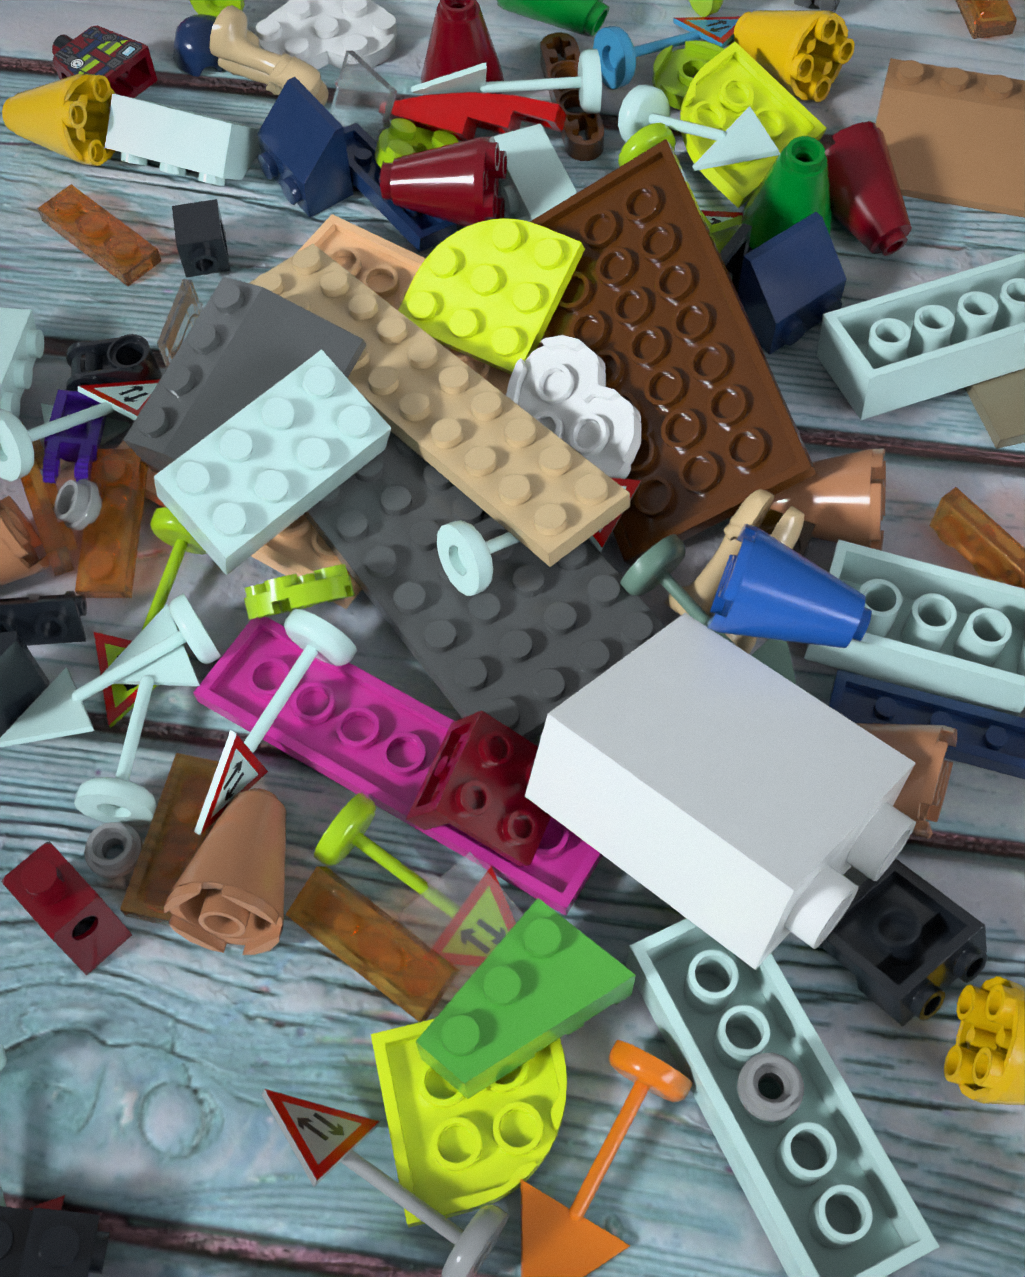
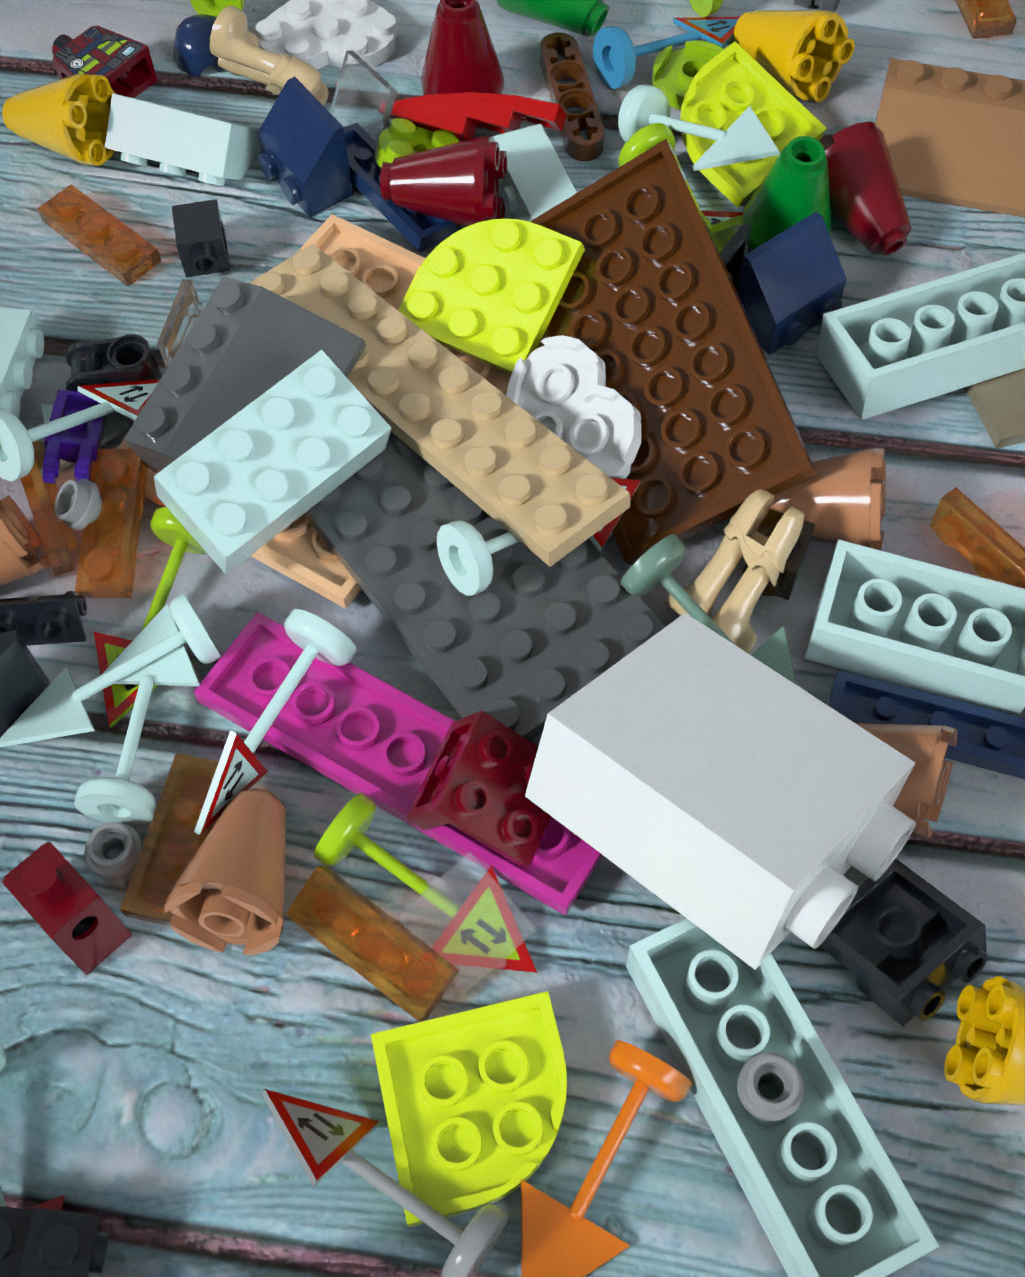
lime plate [244,564,355,620] -> none
light aqua piece [411,49,602,114] -> none
bright green wedge [416,898,636,1099] -> none
blue cone [707,524,872,648] -> none

